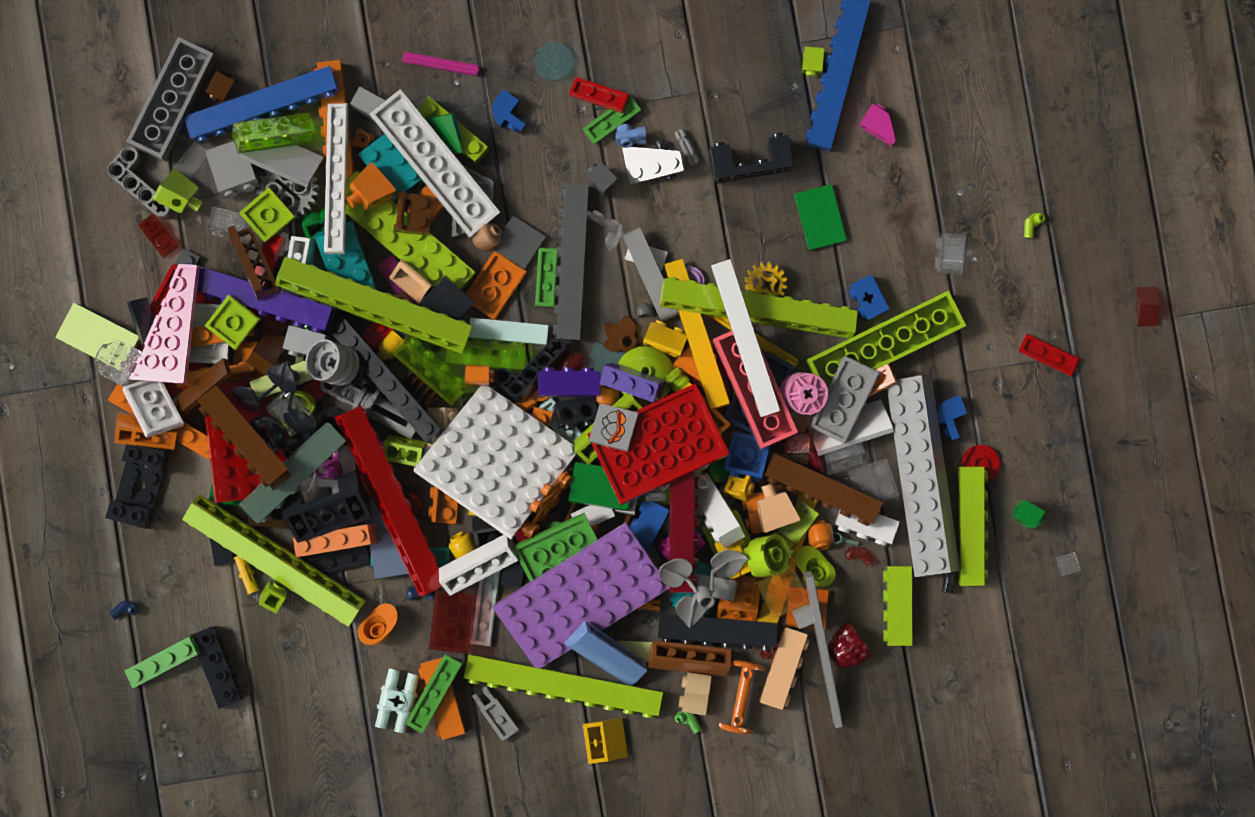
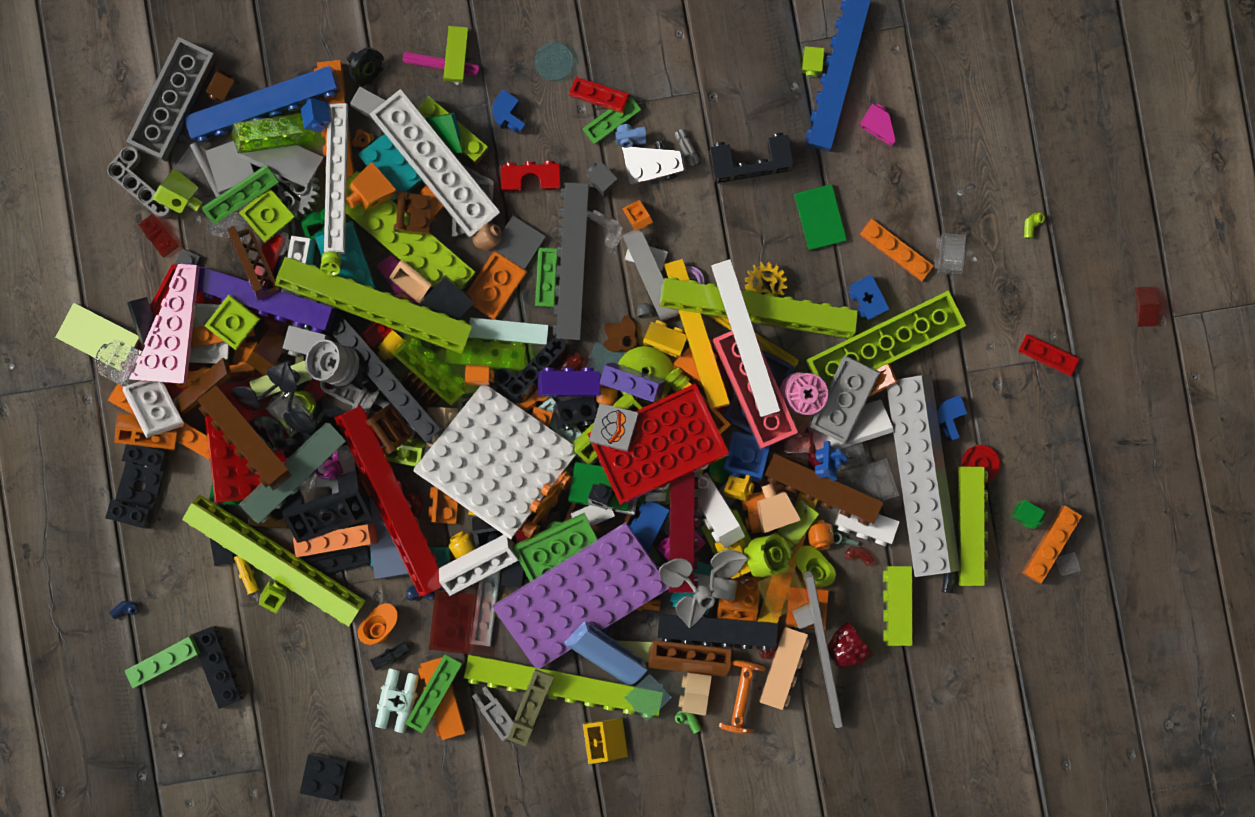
none -> light grey bar [190,142,220,198]
none -> bright green plate [202,165,279,225]
none -> black brick [300,753,349,802]
none -> blue brick [301,99,331,132]
none -> lime wheel [320,251,342,276]
none -> black tile [346,47,384,86]
none -> reddish brown plate [365,403,413,454]
none -> black pin [370,641,411,671]
none -> lime tile [443,26,468,83]
none -> red arch [500,161,561,192]
none -> olive slope [507,669,554,746]
none -> black brick [588,483,614,510]
none -> orange plate [622,200,653,231]
none -> clear light blue piece [624,674,672,721]
none -> blue hips [815,440,847,481]
none -> orange plate [859,218,934,282]
none -> orange brick [1021,506,1082,584]

